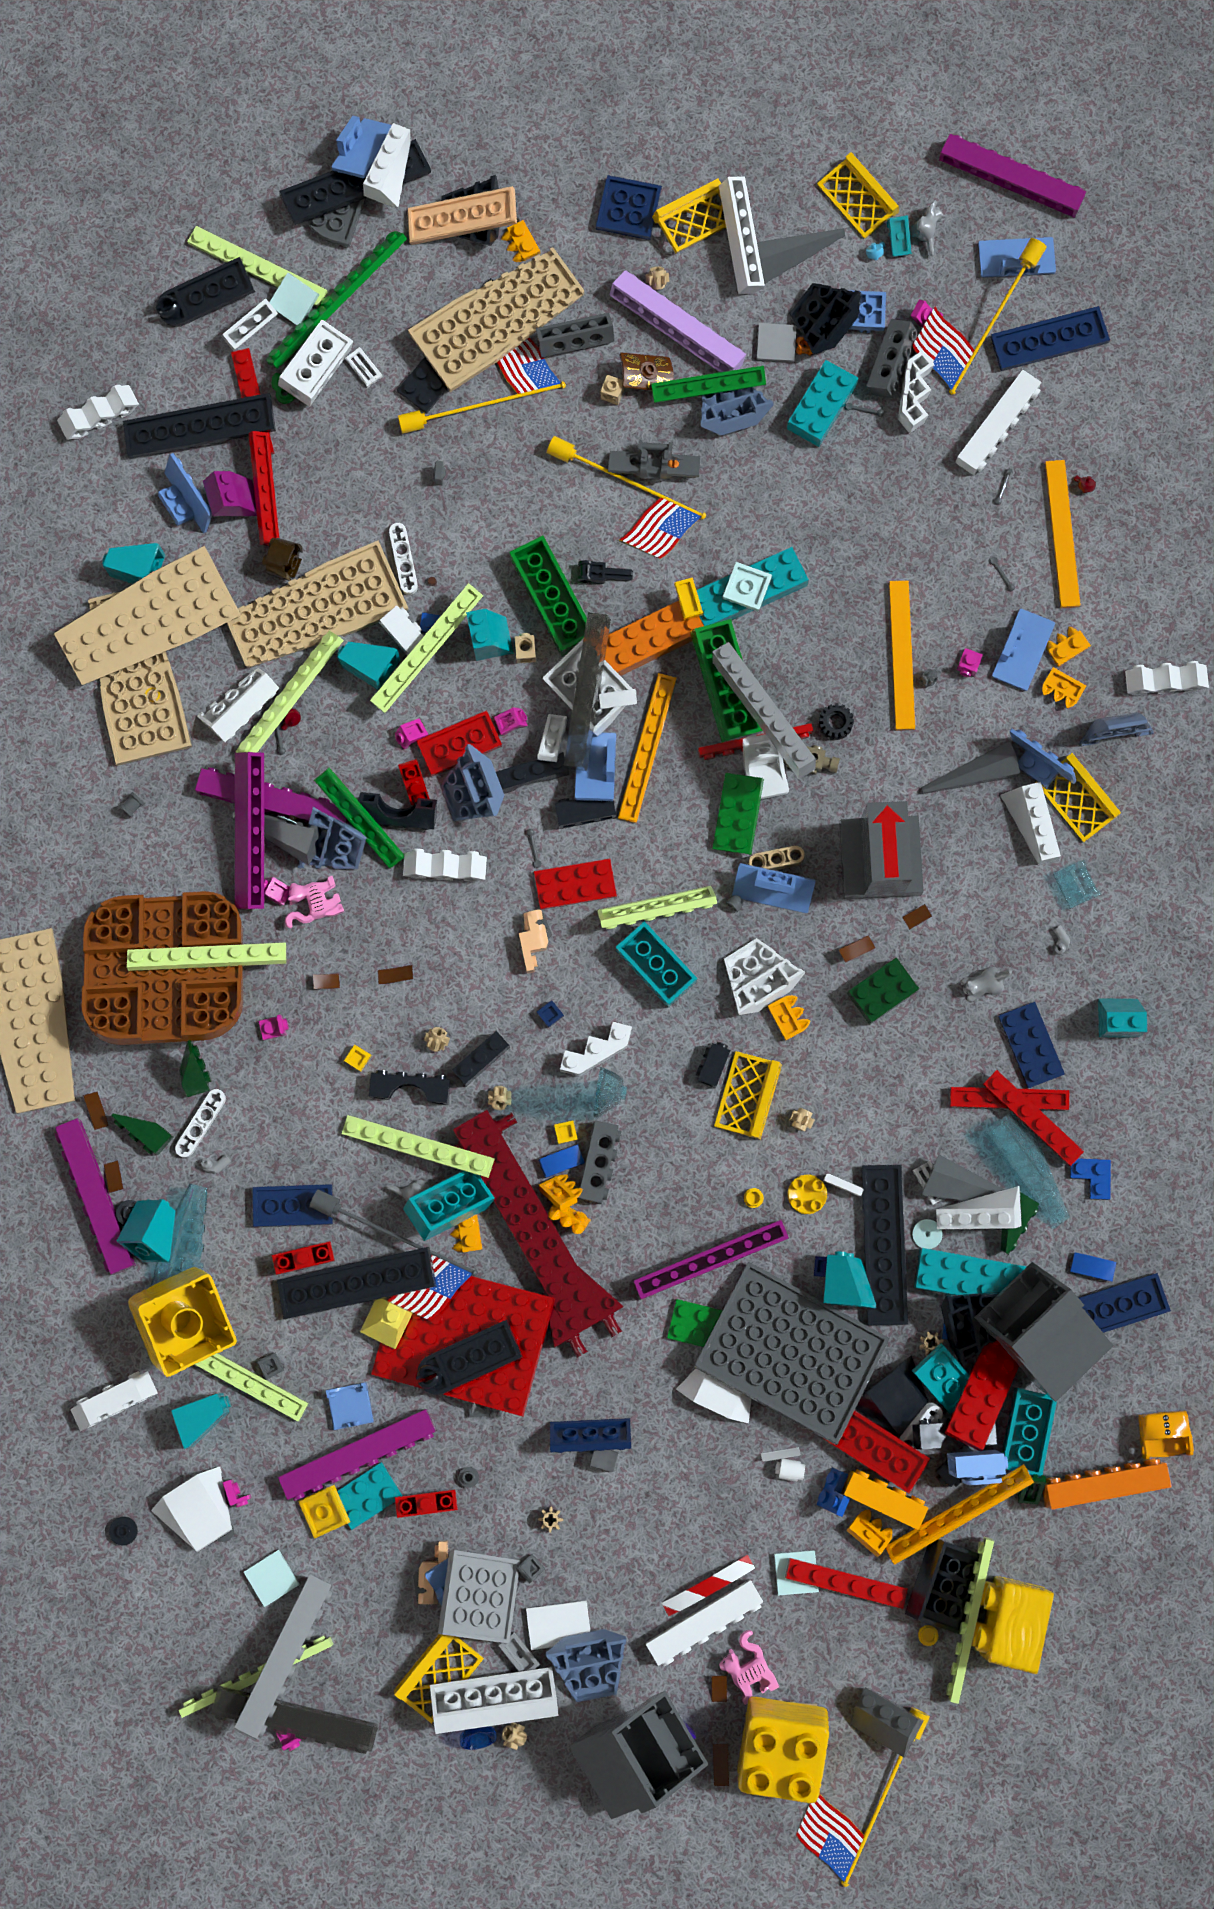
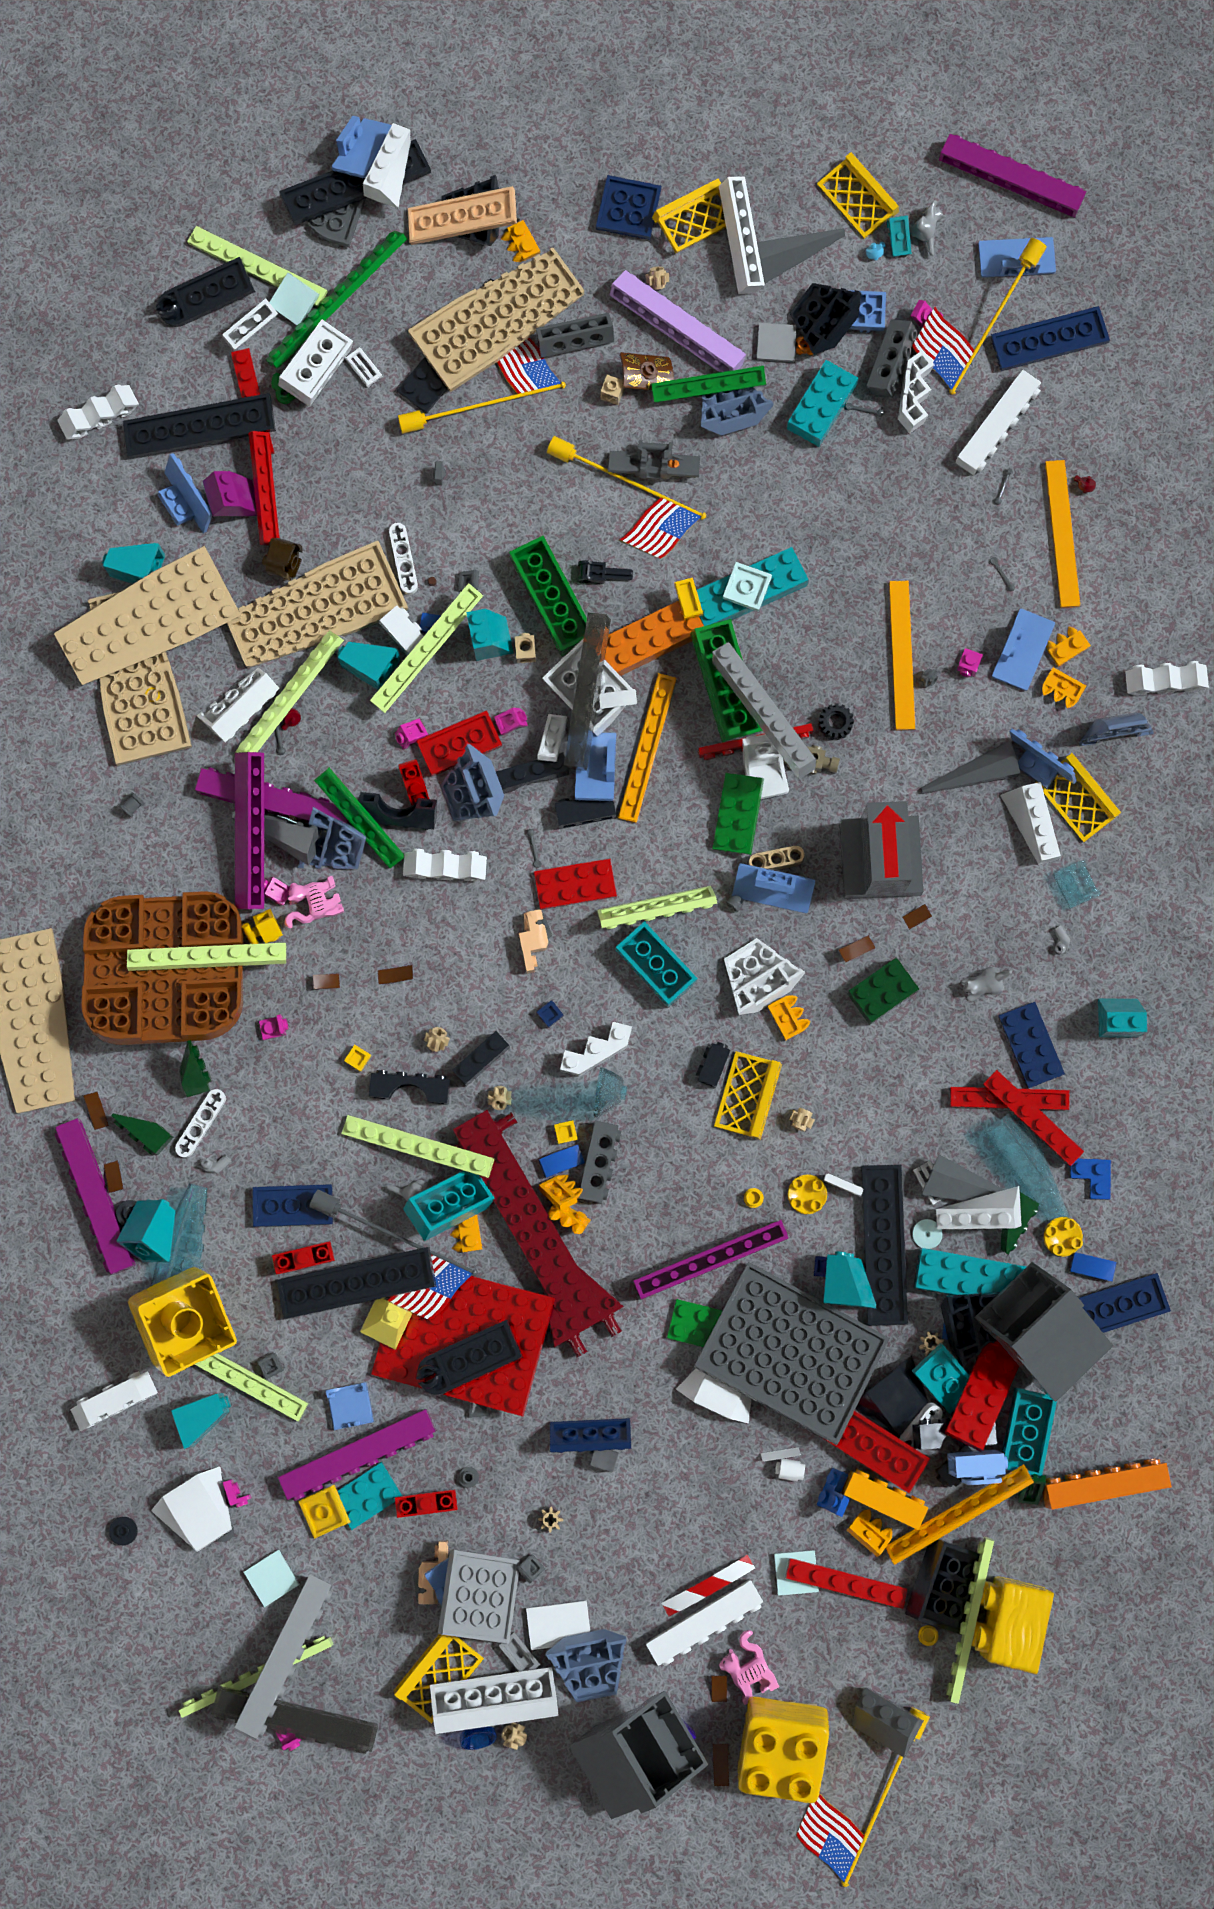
light orange piece [1138,1410,1194,1460] -> none
none -> yellow brick [242,909,283,944]
none -> dark grey tile [459,570,479,592]
none -> yellow dish [1044,1217,1083,1257]

